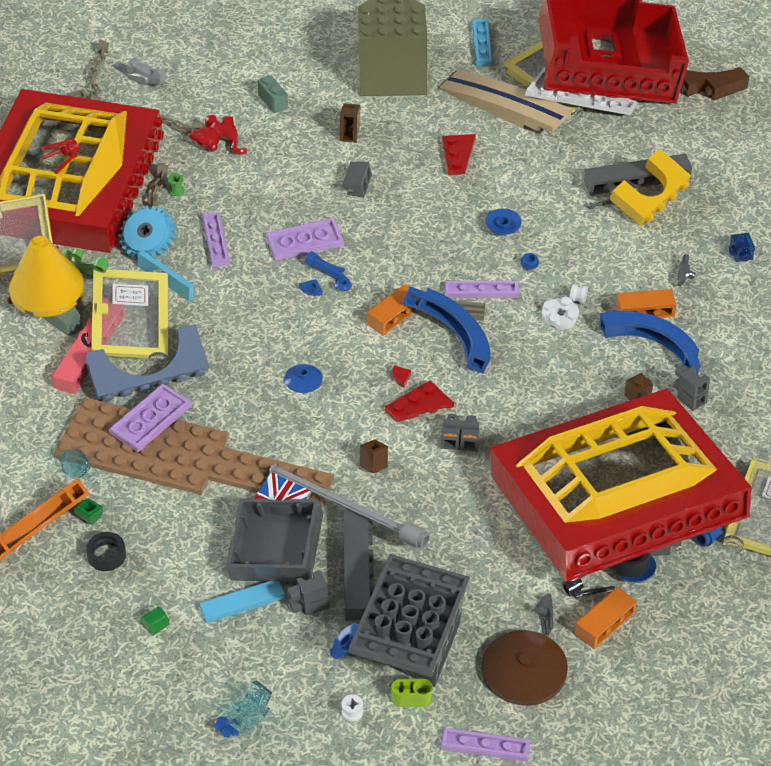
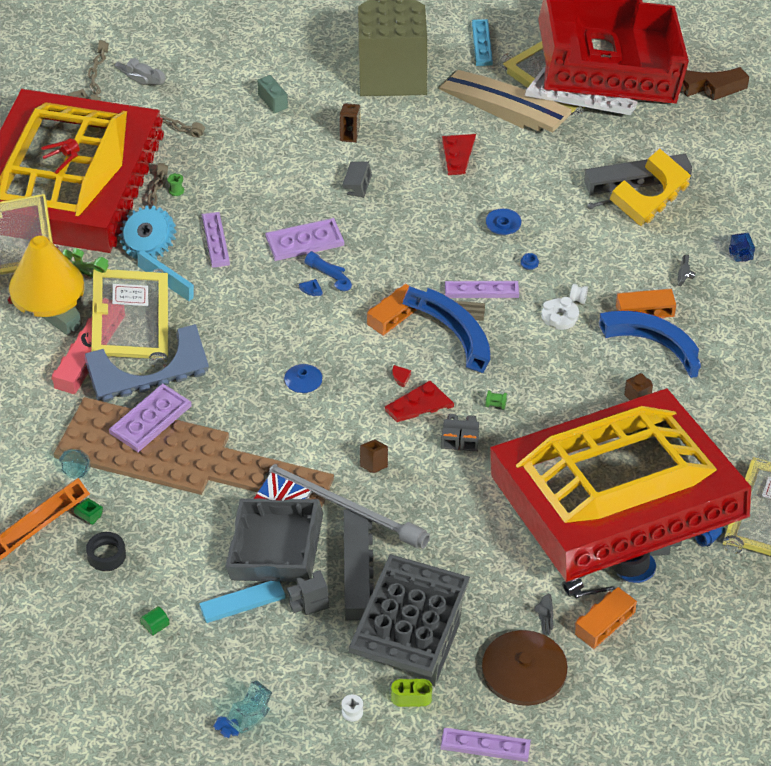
red animal [189,115,247,155] -> none
blue dish [330,623,359,659] -> none
dark grey hips [673,364,710,411] -> none
none -> bright green bush [486,390,507,410]

